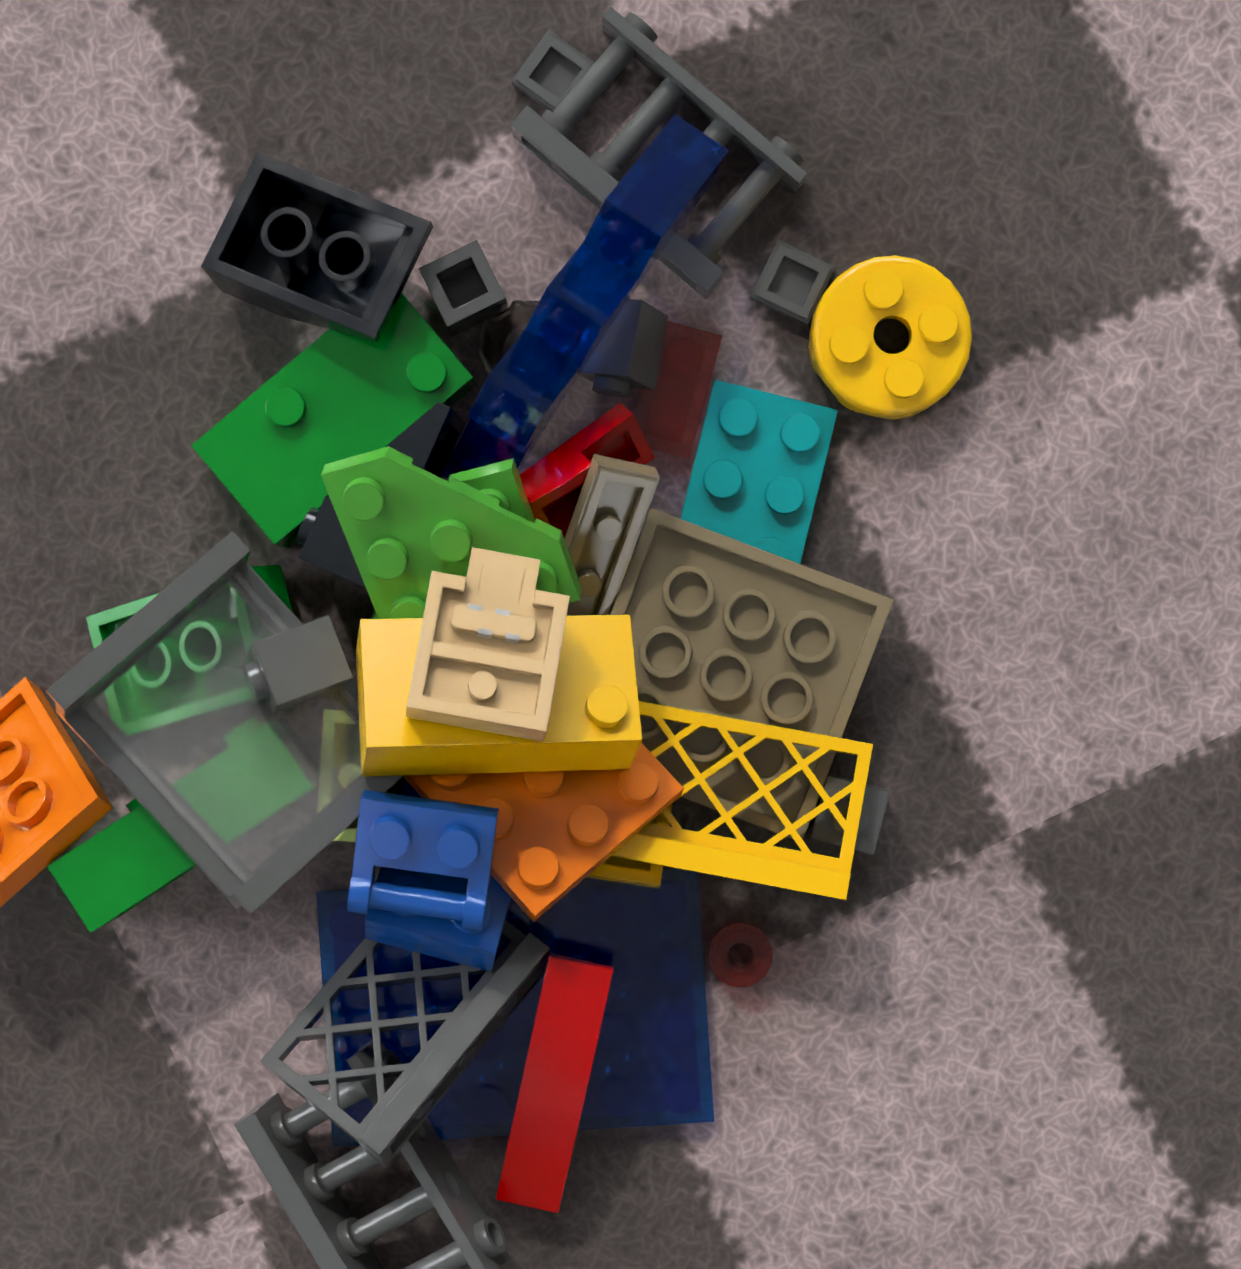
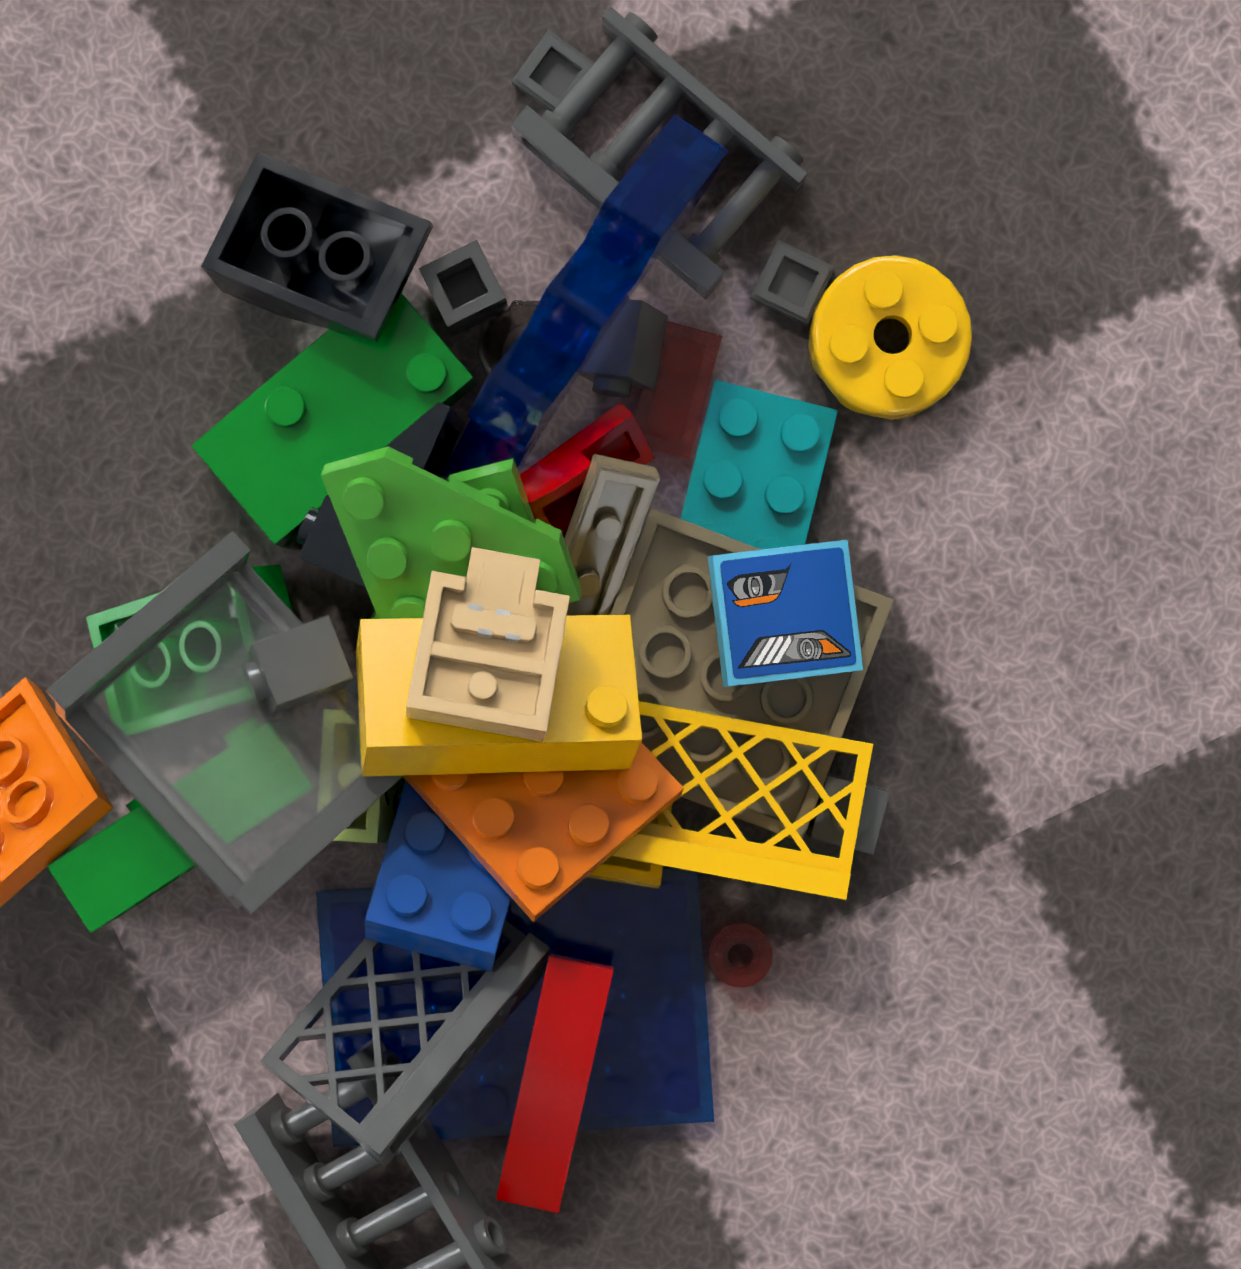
blue plate [347,790,499,931] -> none
none -> slope [707,540,863,687]

